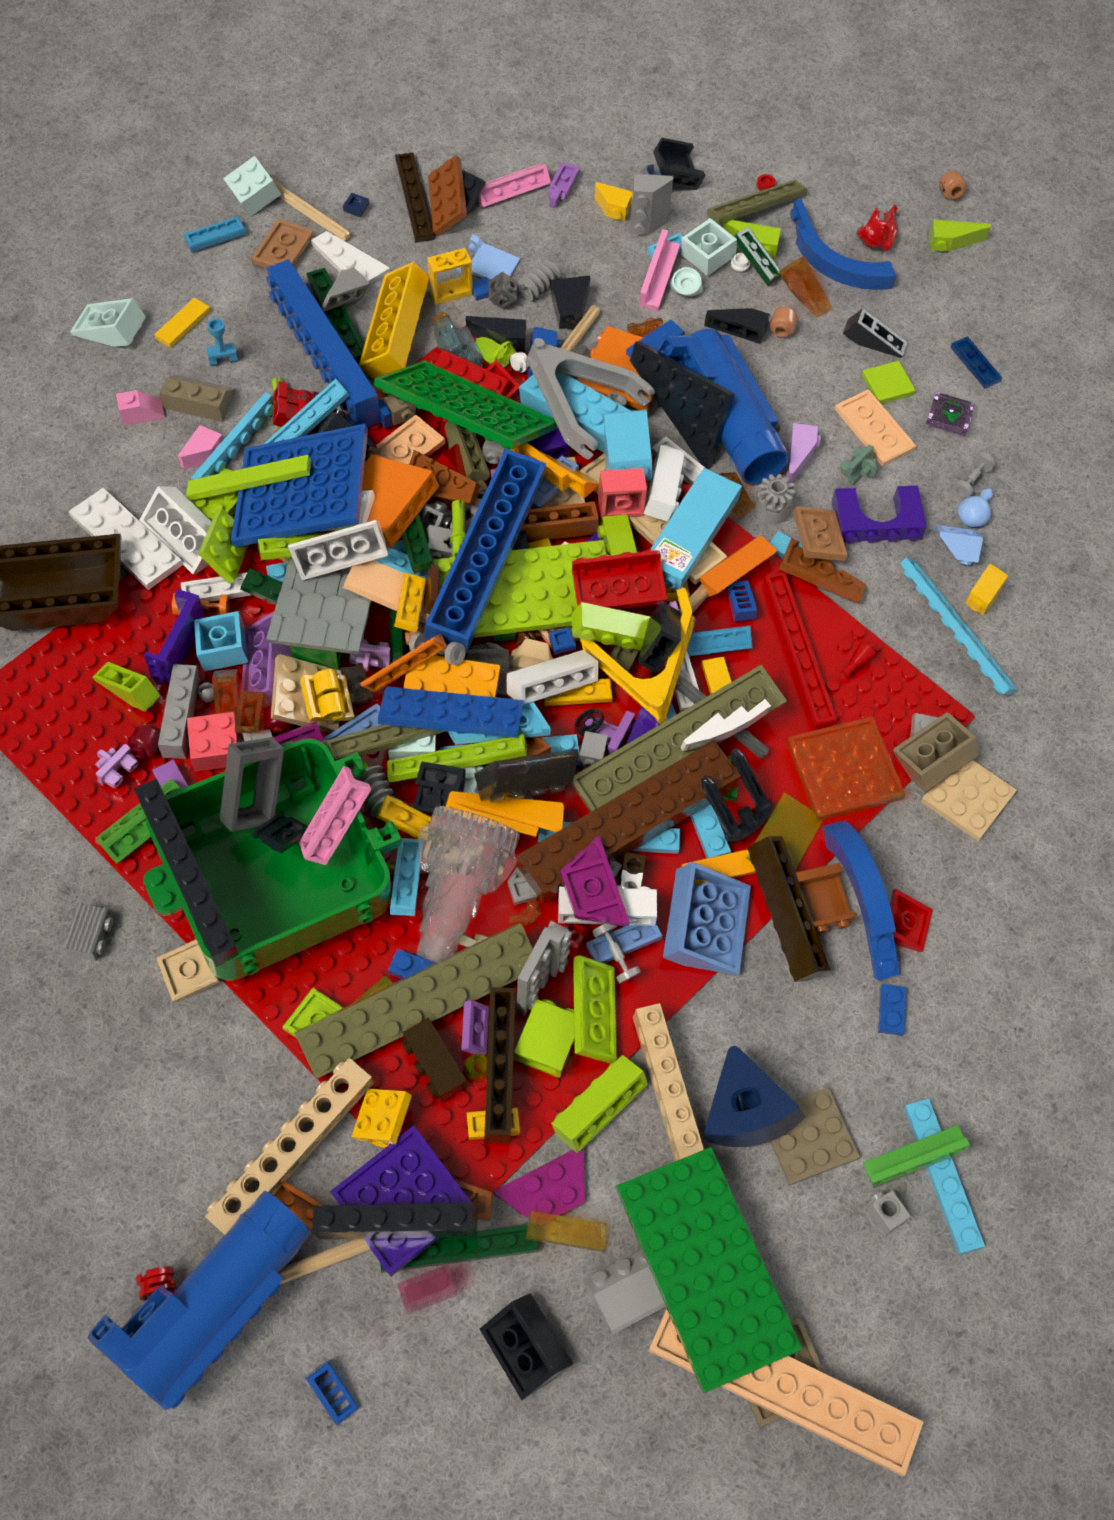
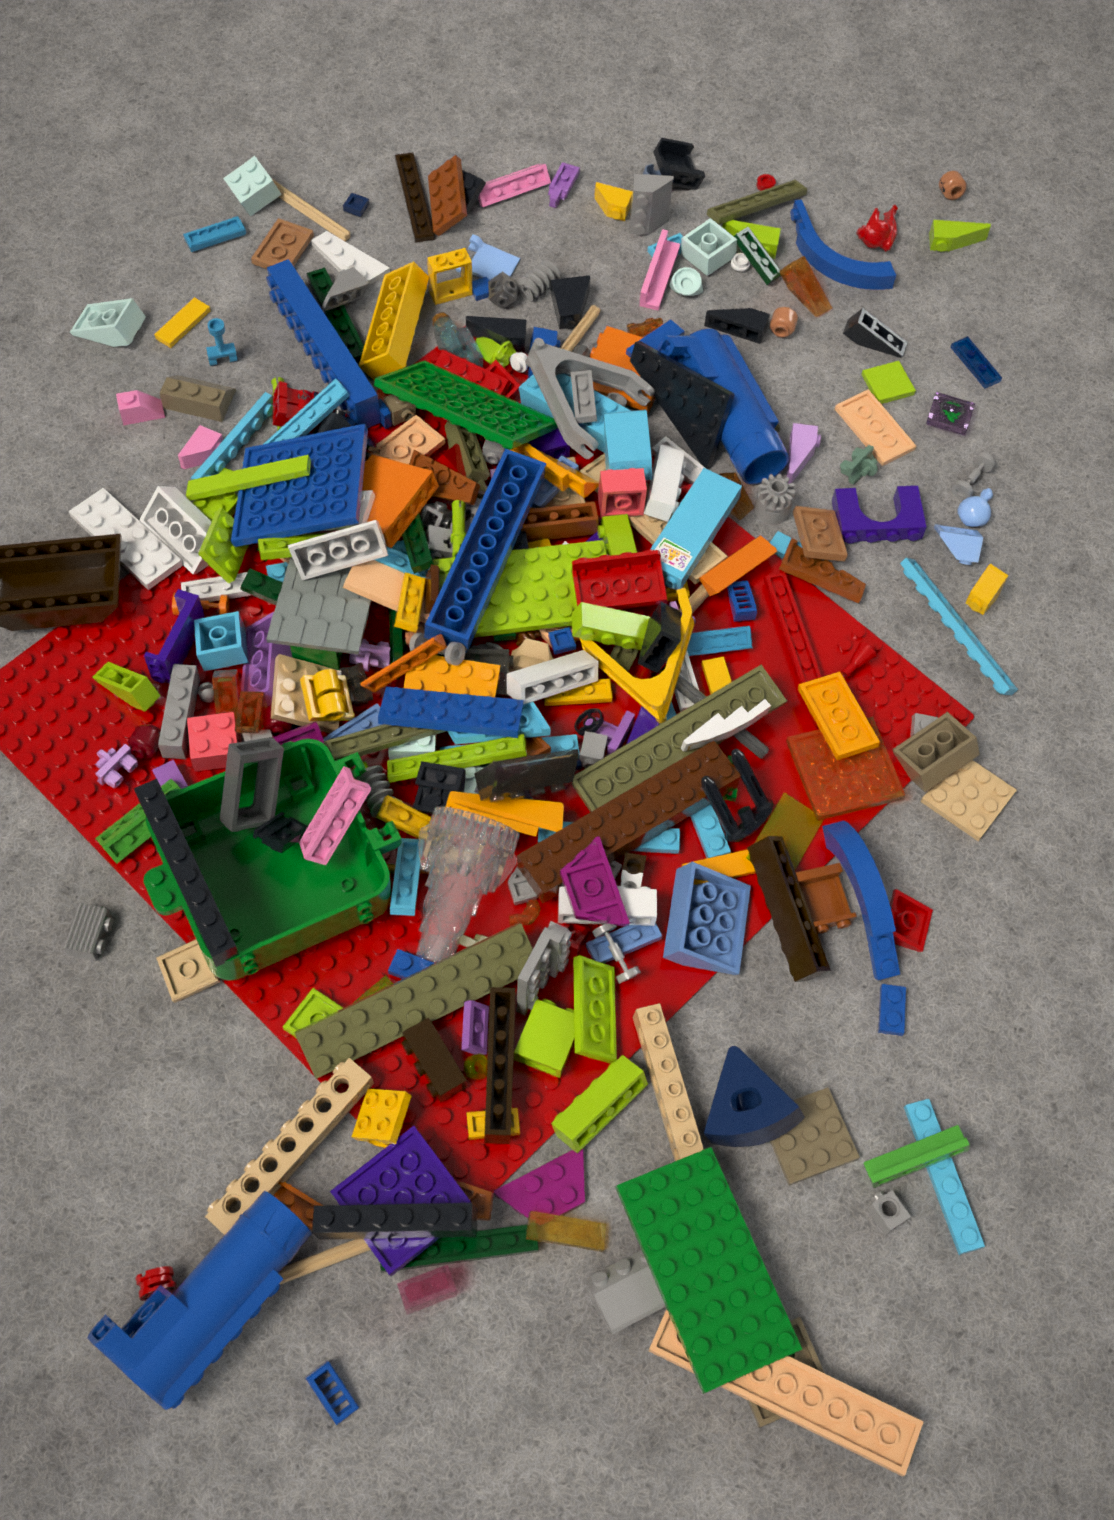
black slope [479,1293,574,1401] -> none
none -> light grey plate [570,370,597,423]
none -> light orange plate [798,672,880,760]

